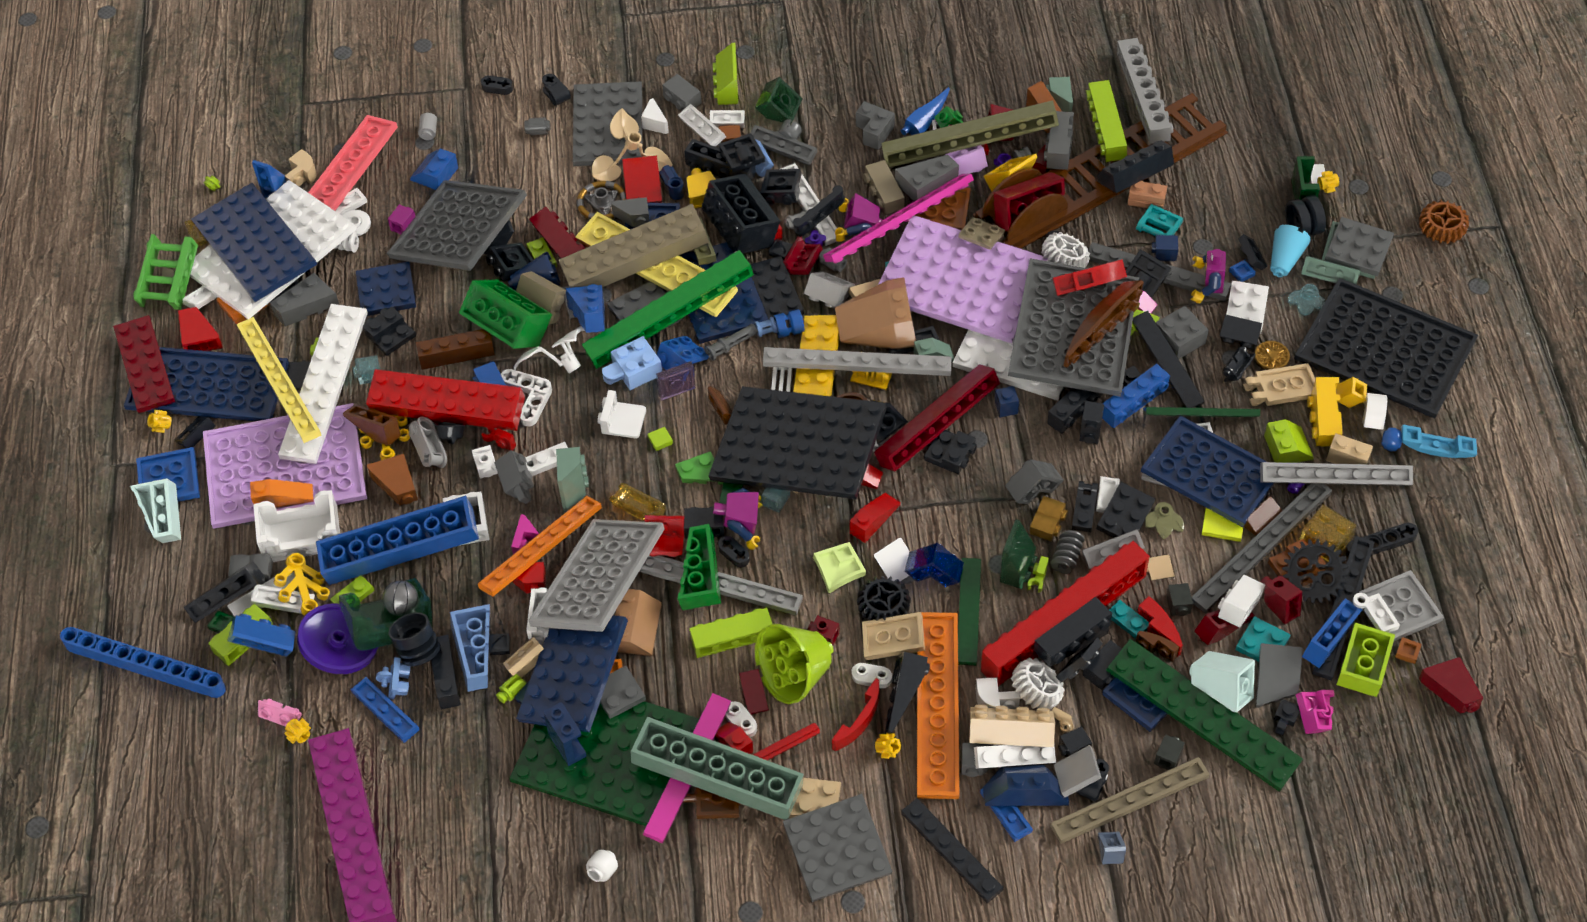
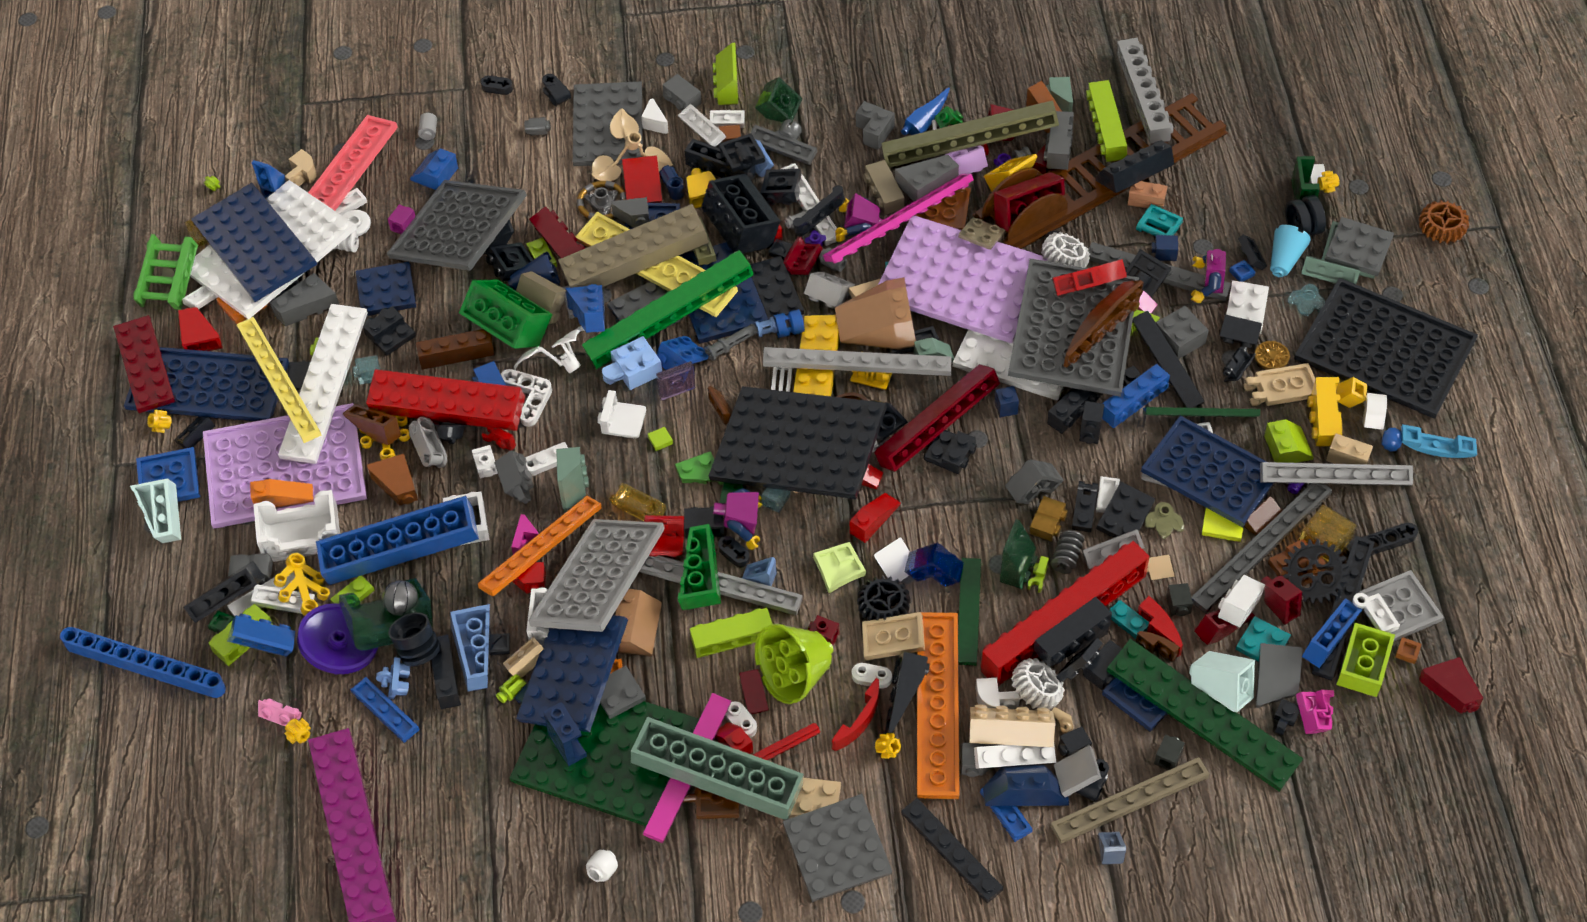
none -> medium blue slope [742,557,776,587]

